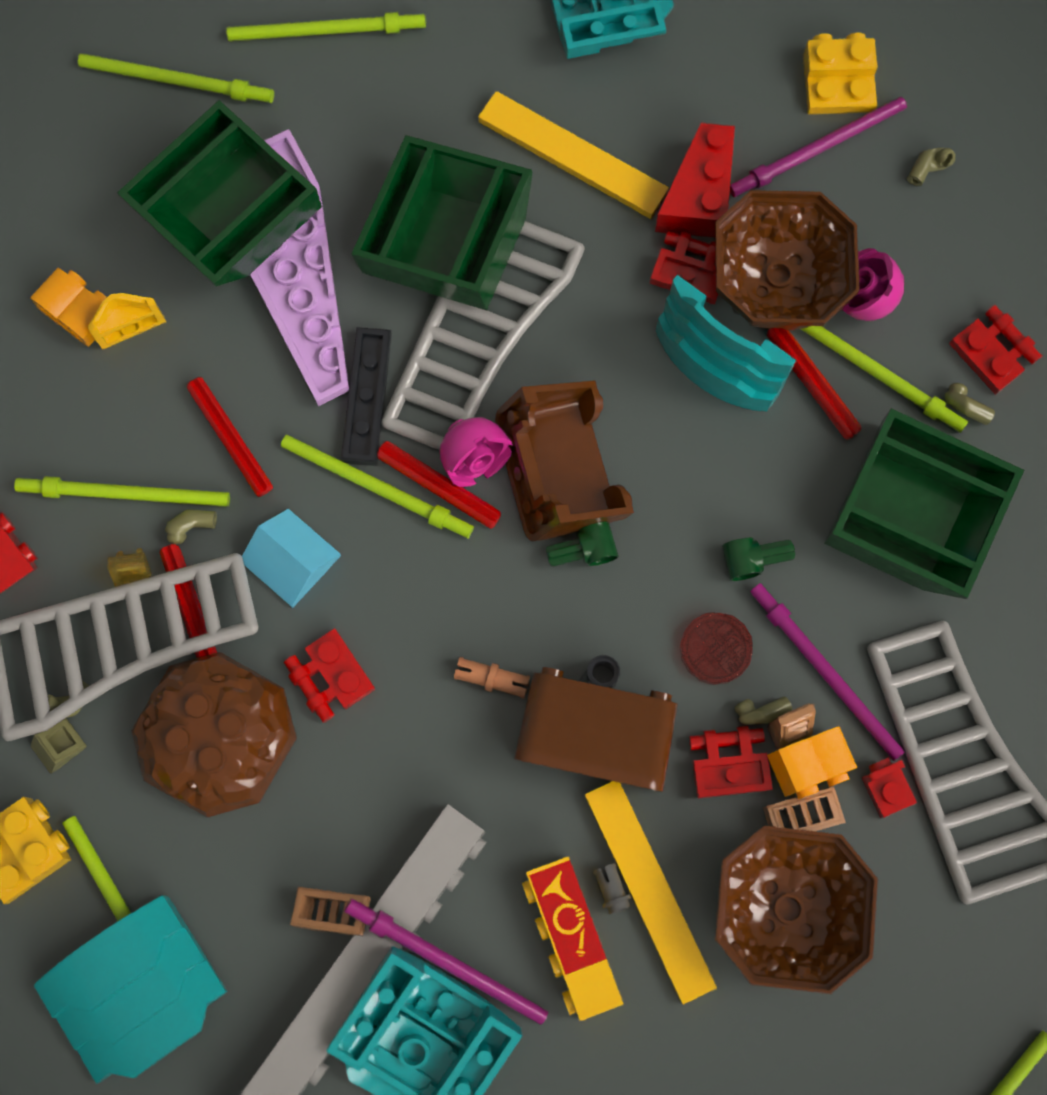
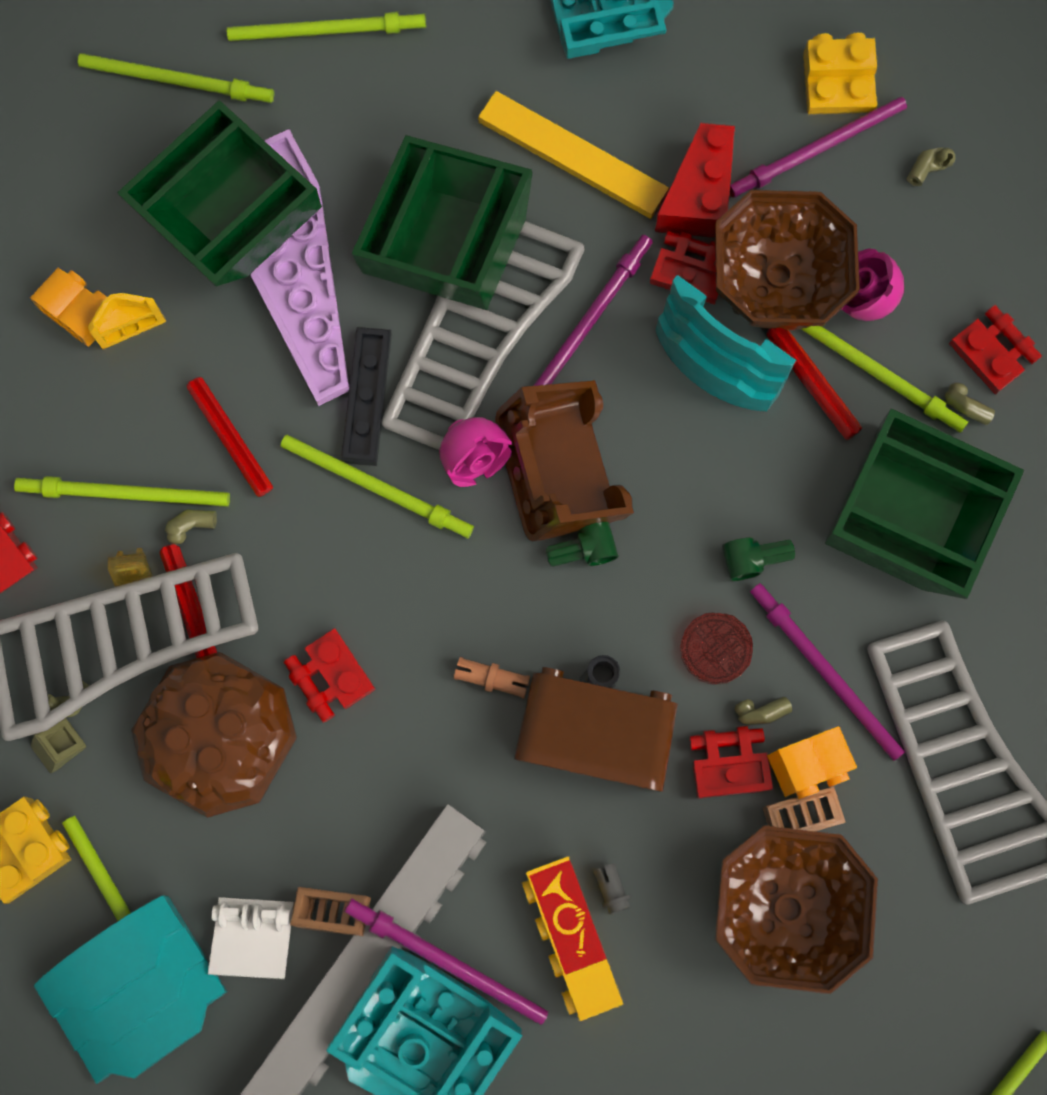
medium azure slope [242,509,341,608] -> none
red axle [377,441,501,529] -> none
yellow tile [584,781,717,1005] -> none
medium nougat slope [767,703,816,750] -> none
red bracket [861,757,917,819] -> none
none -> white hinge [208,898,294,979]
none -> magenta bar [533,235,653,386]

